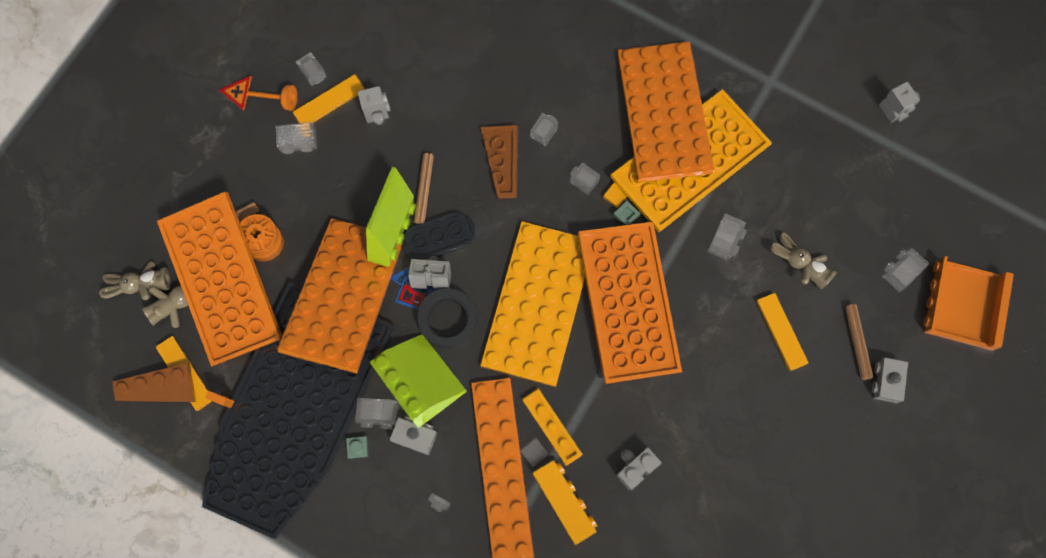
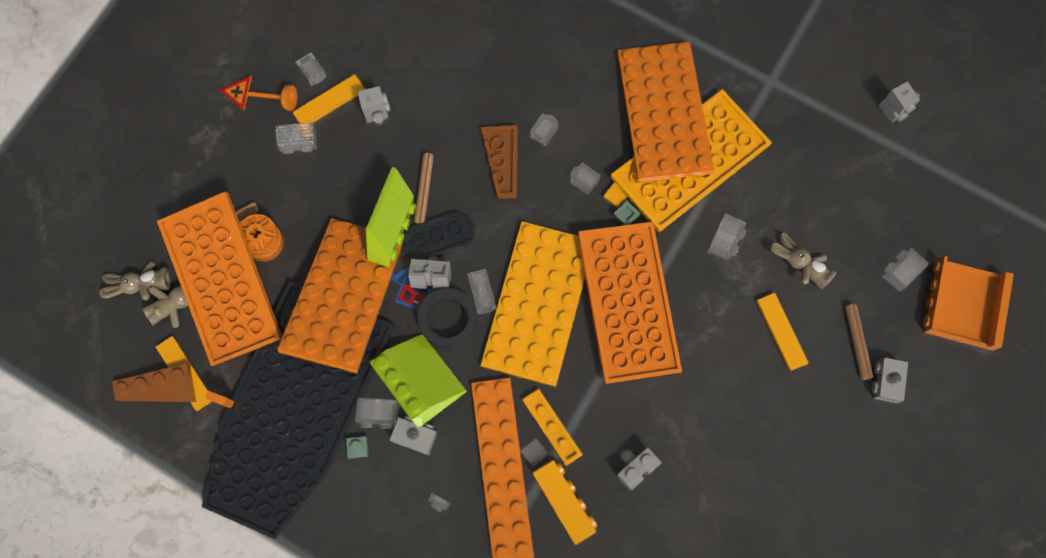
none -> clear brick [467,269,496,315]

